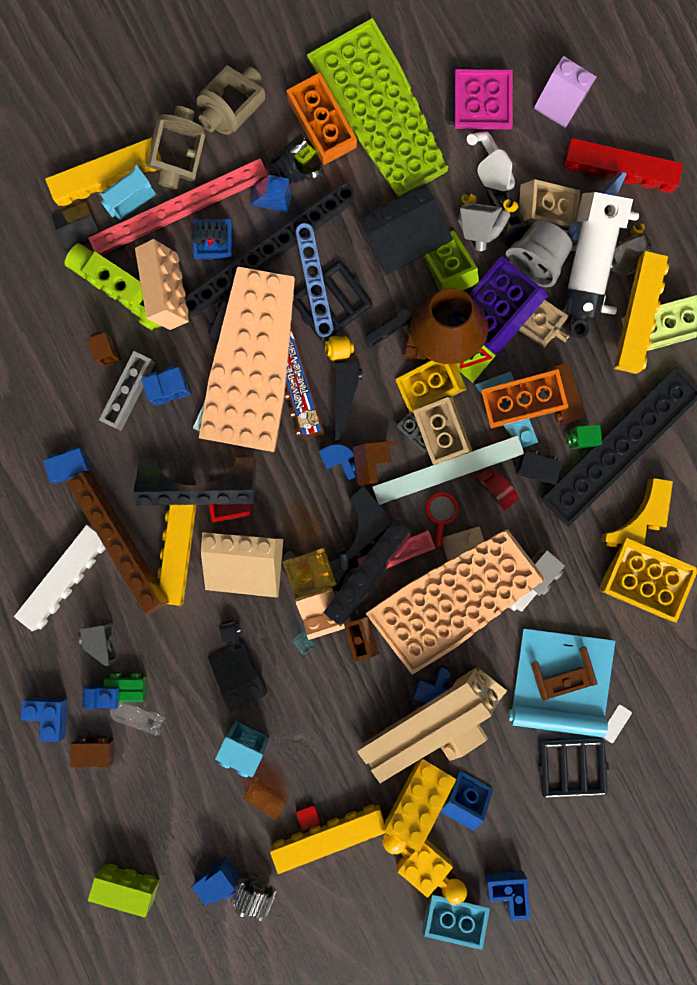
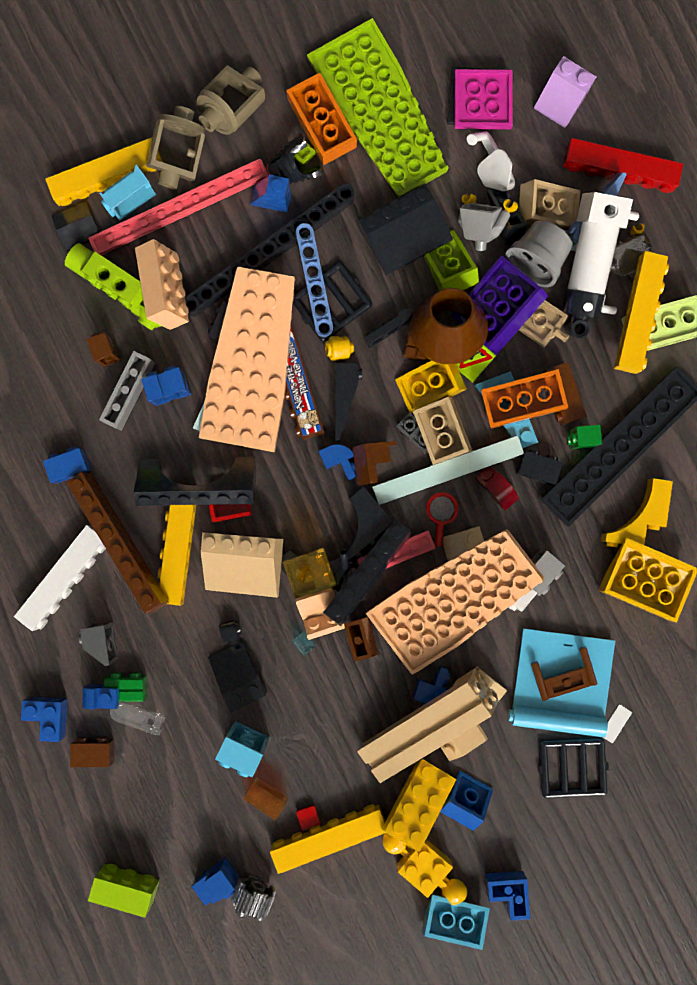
plate [193,219,232,259] -> none

